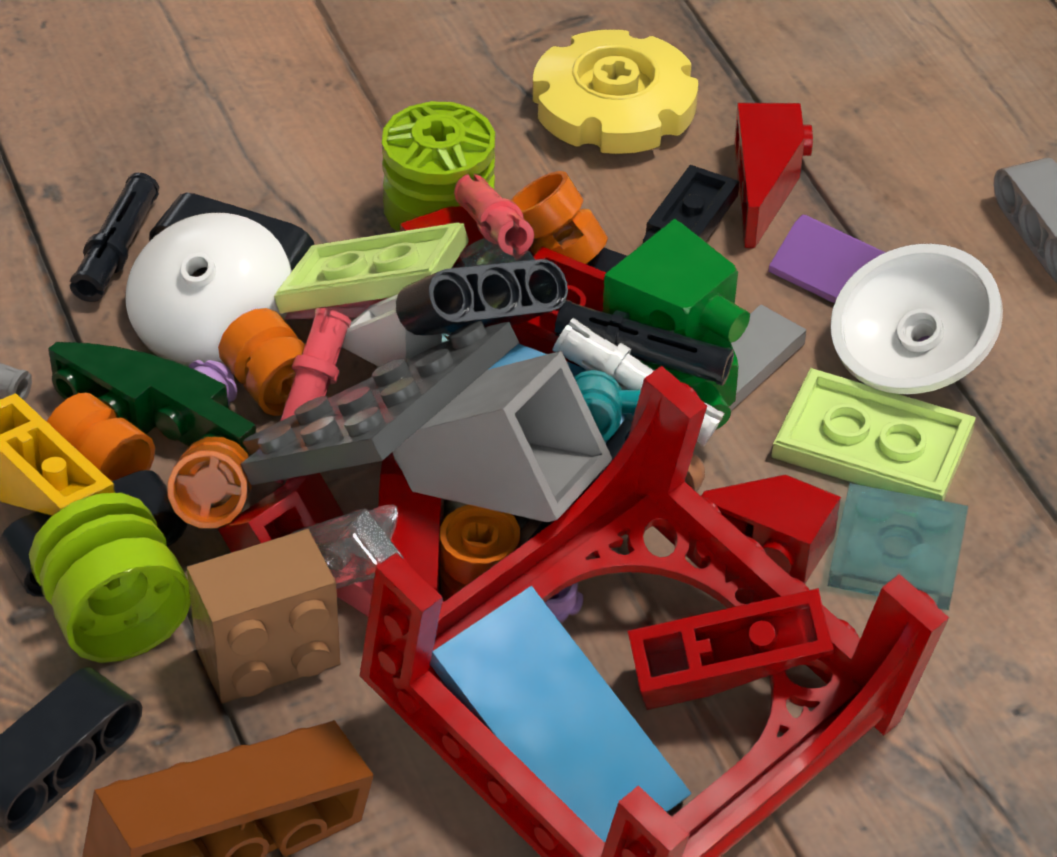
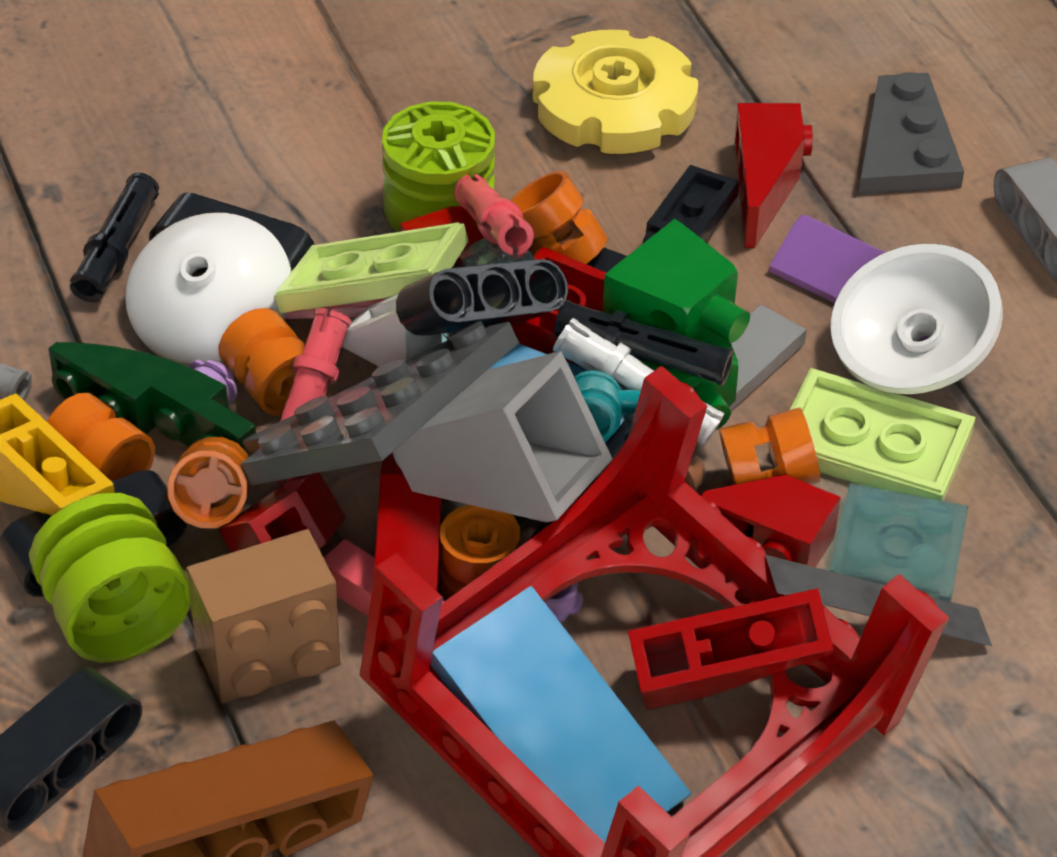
clear tile [292,505,404,589] -> none
none -> orange wheel [719,407,821,485]
none -> flat silver sticker [766,555,992,646]
none -> dark grey wing [858,72,964,195]

